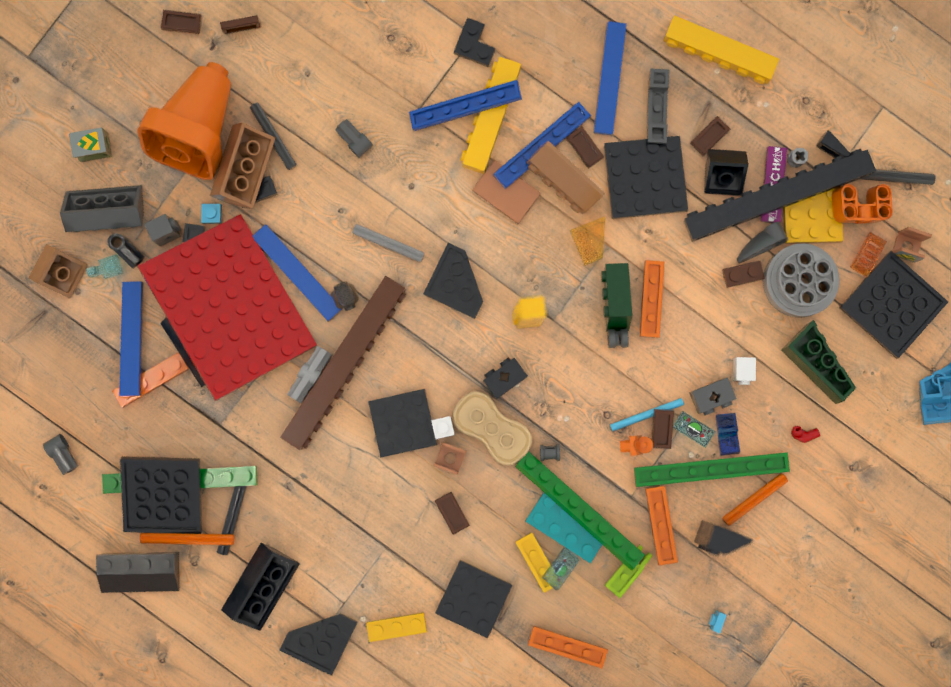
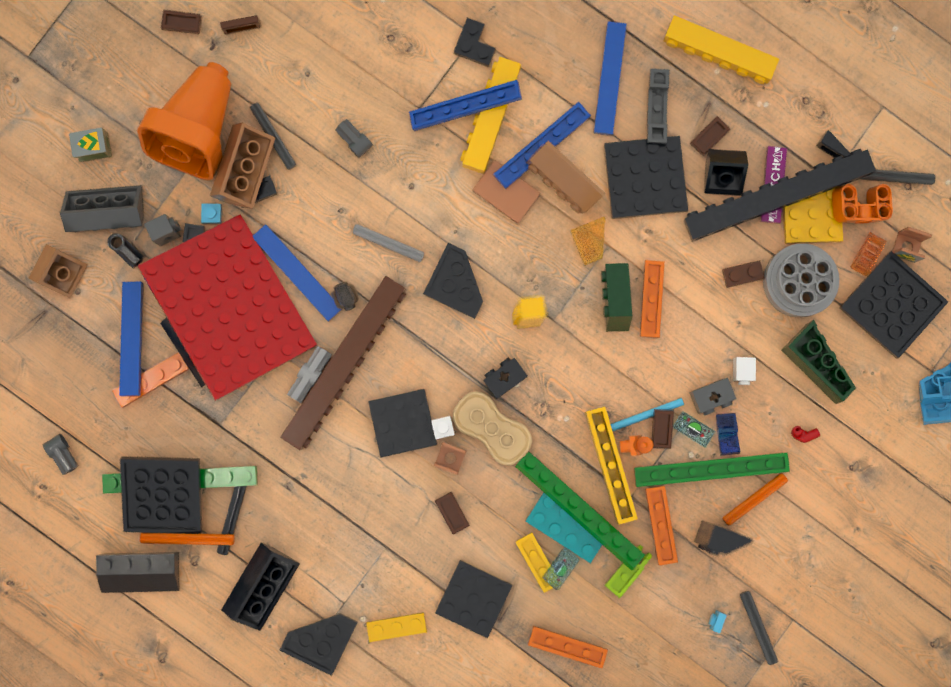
clear light blue plate [86,254,123,279] -> none
dark grey bush [540,444,560,461] -> none
reddish brown tile [566,127,604,169] -> none
dark grey wheel [607,329,629,348] -> none
dark grey piece [737,222,788,264] -> none
light grey bush [787,148,808,168] -> none
none -> yellow brick [585,406,638,525]
none -> dark grey axle [740,591,778,665]

